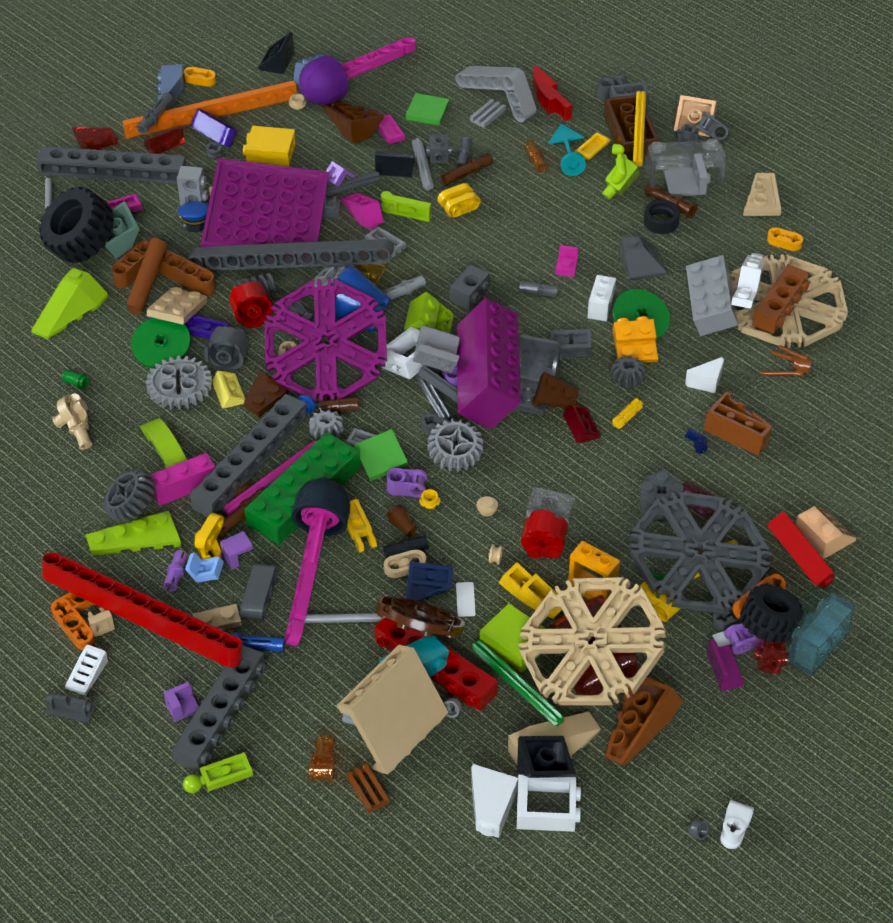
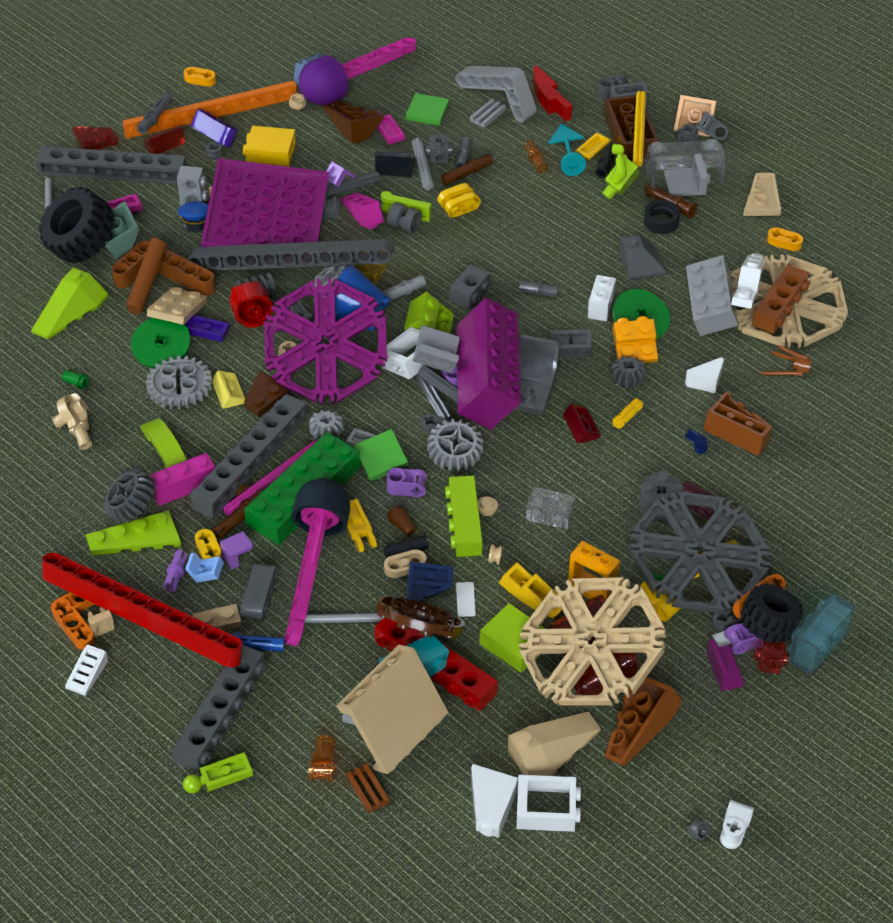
dark grey hinge [45,692,97,723] -> none
sand blue slope [158,64,184,110] -> none
medium lavender panel [163,682,199,722] -> none
yellow beam [195,513,224,552] -> none
dark grey brick [204,326,250,373] -> none
black slope [258,32,294,74] -> none
blue plate [298,395,316,415] -> none
reddish brown axle [318,397,360,414] -> none
light grey tile [365,226,406,258] -> none
yellow plate [419,489,440,509] -> none
light grey hinge [444,697,462,718] -> none
green axle [472,640,564,726] -> none
black slope [517,736,576,778] -> none
red brick [521,510,568,559] -> none
reddish brown wing [532,372,579,409] -> none
dark pink bracket [555,245,579,277] -> none
red slope [767,511,836,589] -> none
light nougat slope [796,506,856,559] -> none
none -> dark grey wheel [387,202,422,234]
none -> lime brick [445,476,482,557]
none -> black pin [595,147,615,178]

